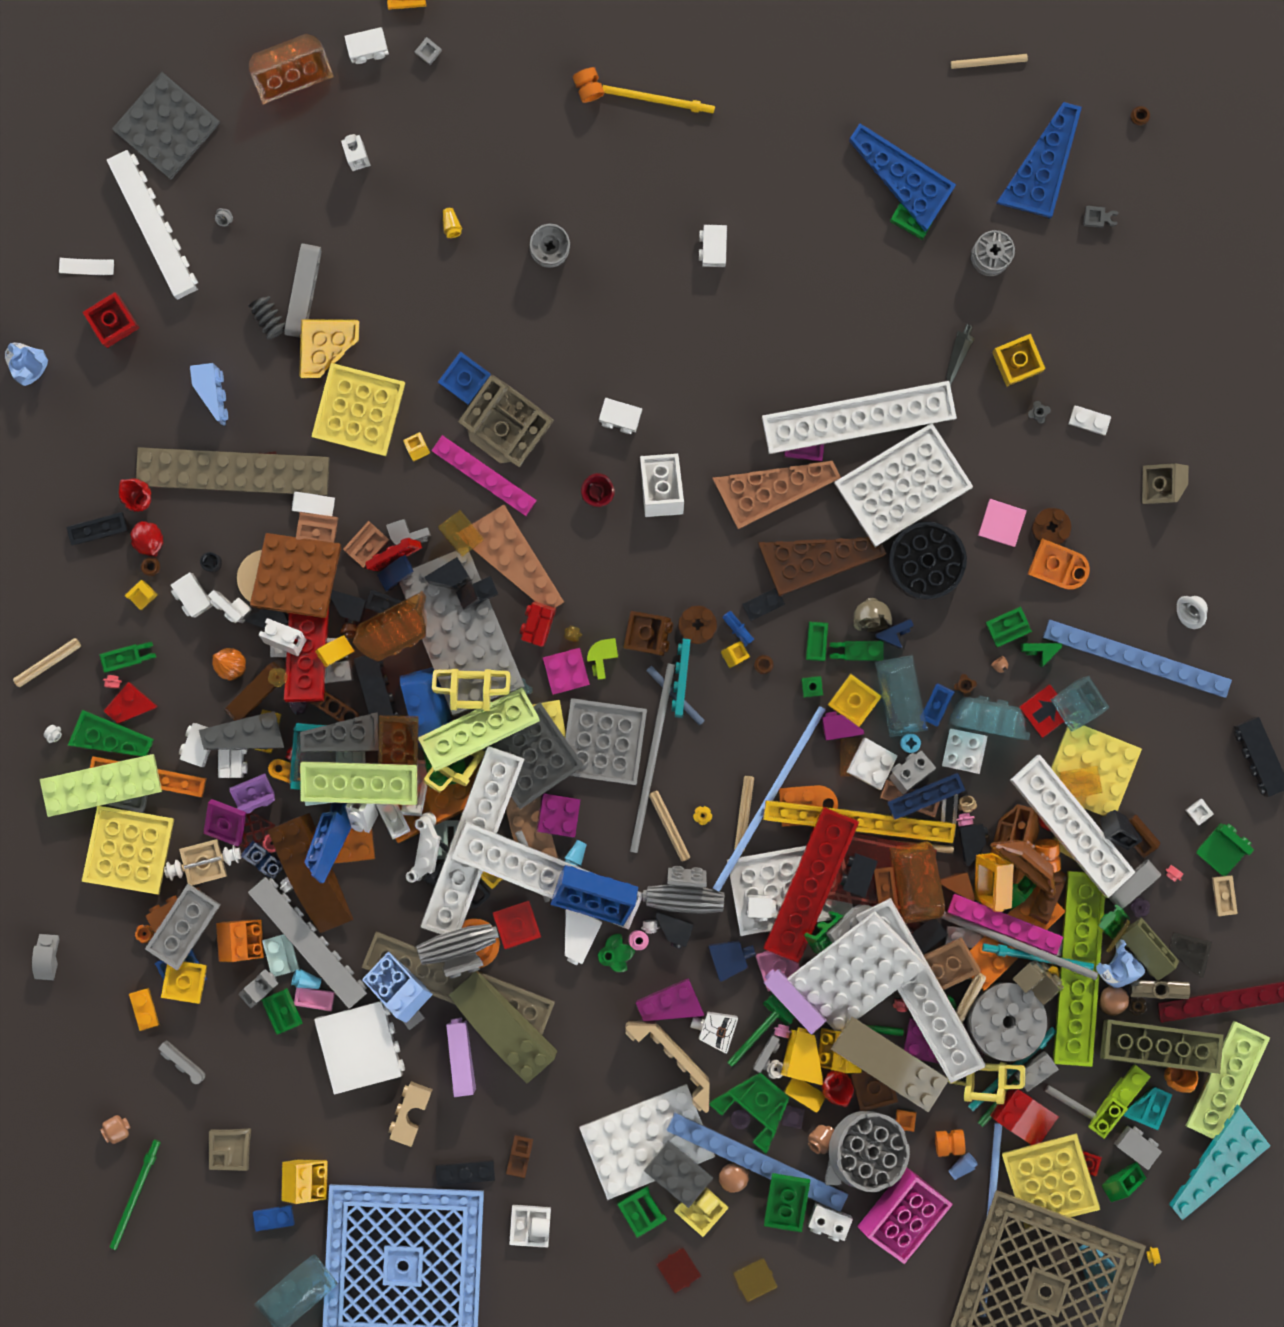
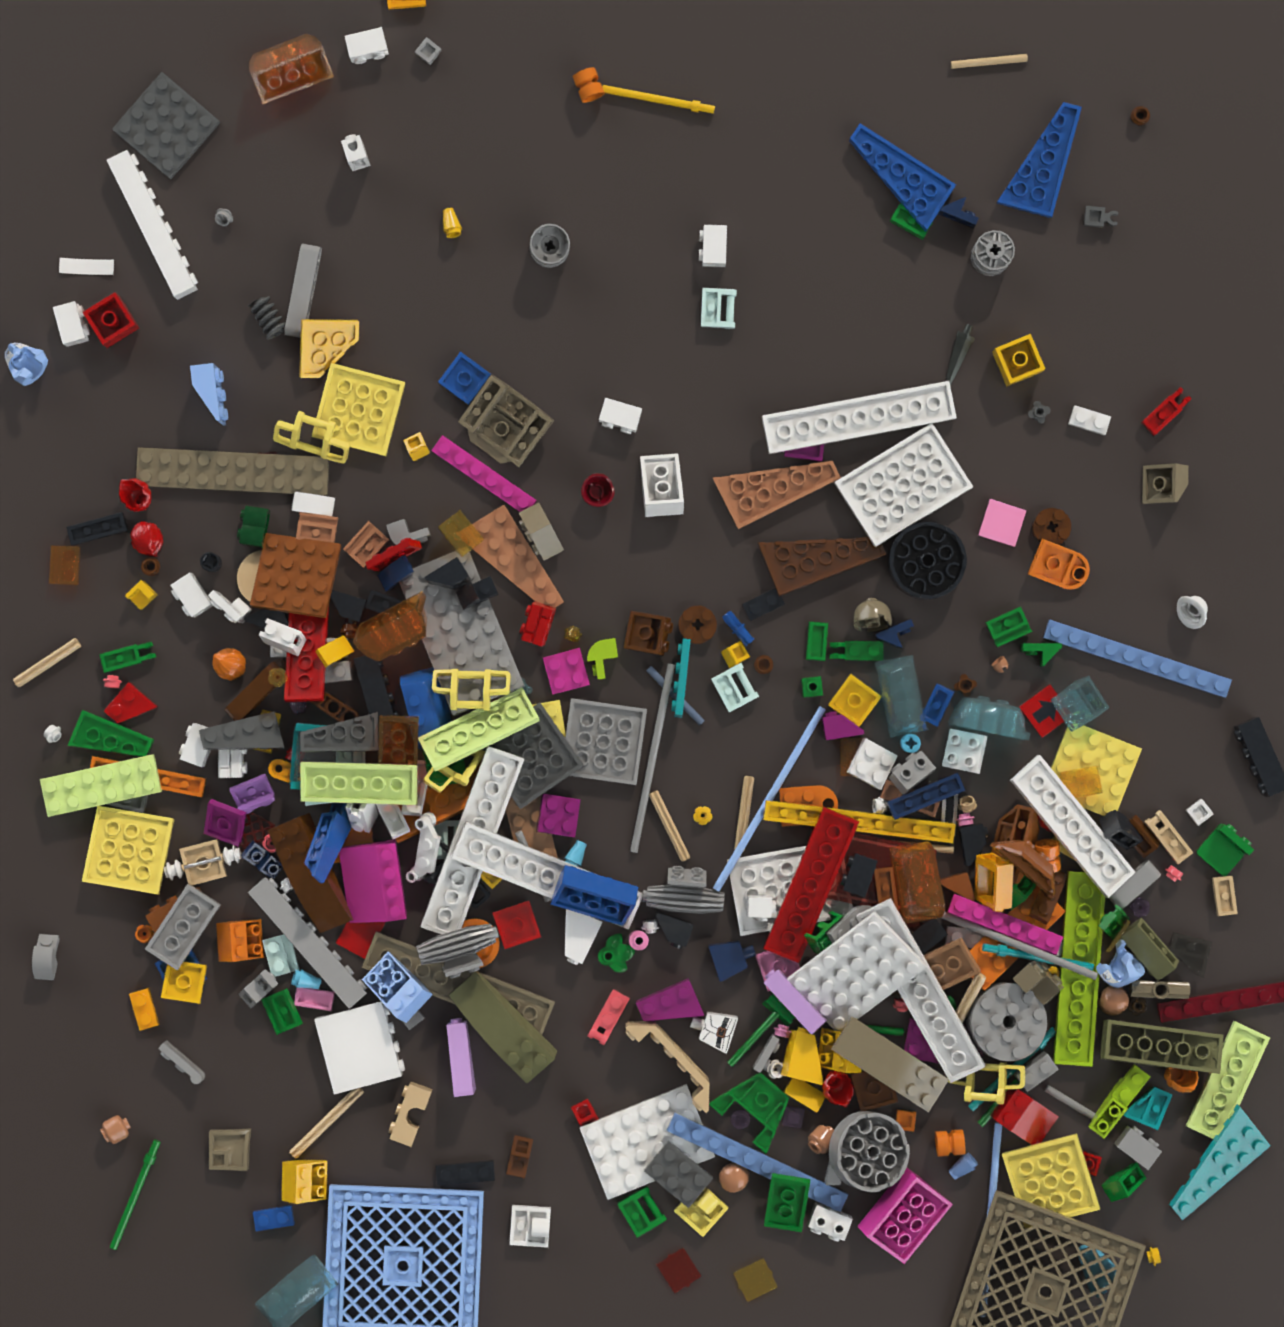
none -> clear orange plate [49,545,80,585]
none -> white brick [53,301,90,347]
none -> dark green brick [237,506,270,548]
none -> light yellow bar [273,411,350,464]
none -> tan axle [290,1087,364,1158]
none -> red piece [336,922,386,959]
none -> dark pink slope [339,839,407,923]
none -> dark tan brick [519,502,564,560]
none -> red slope [571,1098,599,1126]
none -> coral plate [587,989,630,1046]
none -> light aqua plate [701,288,737,329]
none -> light aqua plate [711,663,759,712]
none -> white plate [872,797,887,814]
none -> dark blue slope [938,197,979,229]
none -> red hinge [1141,387,1192,436]
none -> tan plate [1144,810,1193,864]

